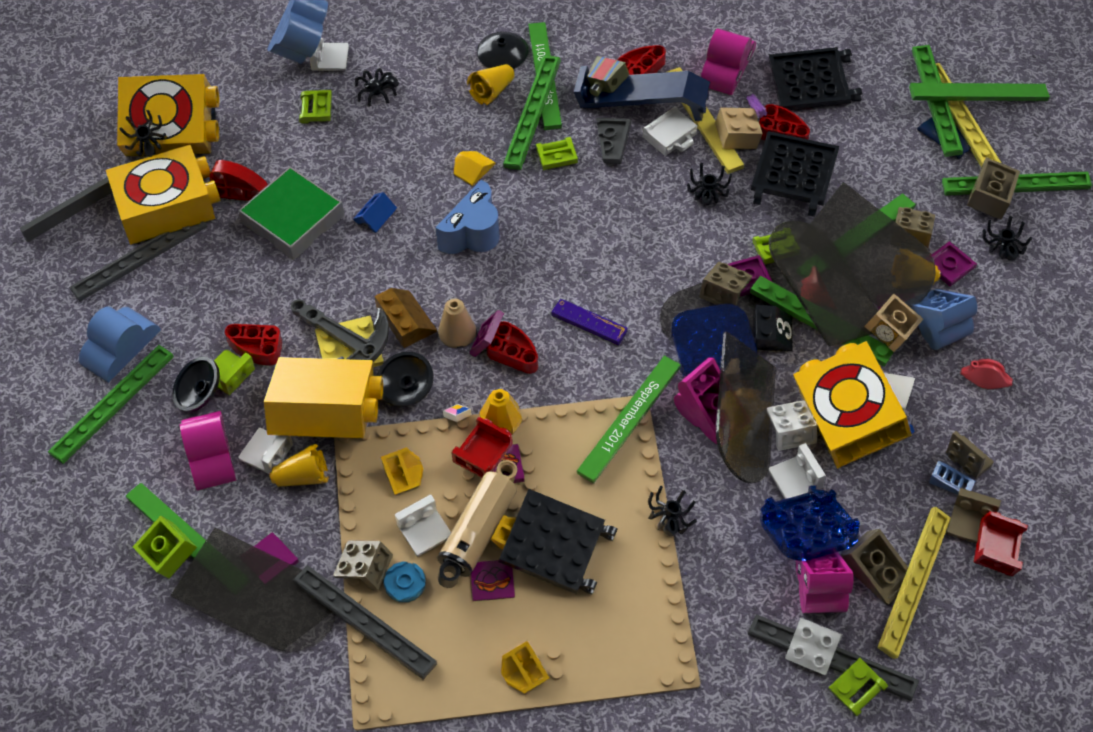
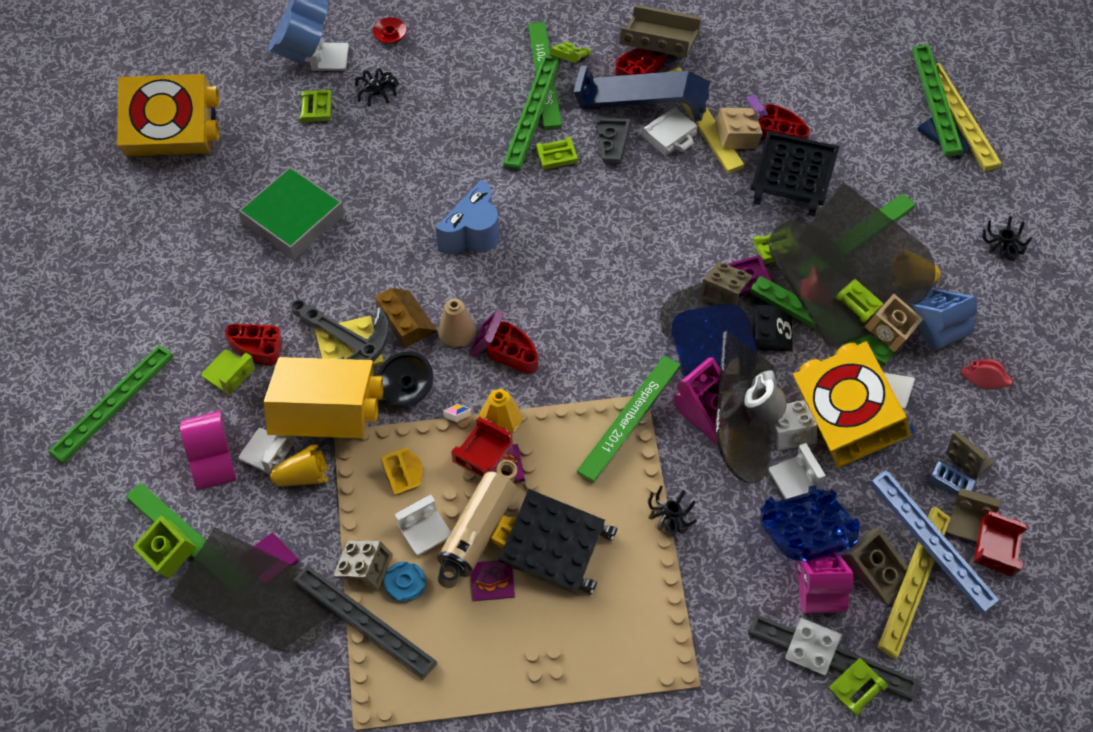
dark grey tile [20,155,147,242] -> none
dark grey tile [69,221,207,302] -> none
medium blue brick [79,307,161,383] -> none
yellow brick [106,144,221,245] -> none
black animal [120,110,167,157] -> none
black dish [172,357,220,412] -> none
red beam [210,160,268,201] -> none
blue panel [353,192,397,233] -> none
yellow slope [454,151,495,186] -> none
yellow cone [467,64,515,105] -> none
black dish [477,31,528,69] -> none
yellow slope [501,640,550,694] -> none
dark purple tile [551,298,628,346] -> none
olive torso [587,56,630,96] -> none
black animal [687,163,732,206] -> none
dark pink brick [701,28,756,95] -> none
black plate [769,47,863,110] -> none
dark tan bracket [890,207,935,252] -> none
bright green tile [909,83,1050,101] -> none
magenta tile [925,241,977,287] -> none
bright green tile [942,172,1092,196] -> none
dark tan slope [967,157,1020,219] -> none
none -> red dish [372,17,407,43]
none -> lime plate [549,42,591,63]
none -> dark tan panel [619,4,702,58]
none -> light grey piece [744,370,787,423]
none -> lime plate [835,279,884,323]
none -> medium blue plate [869,470,999,614]

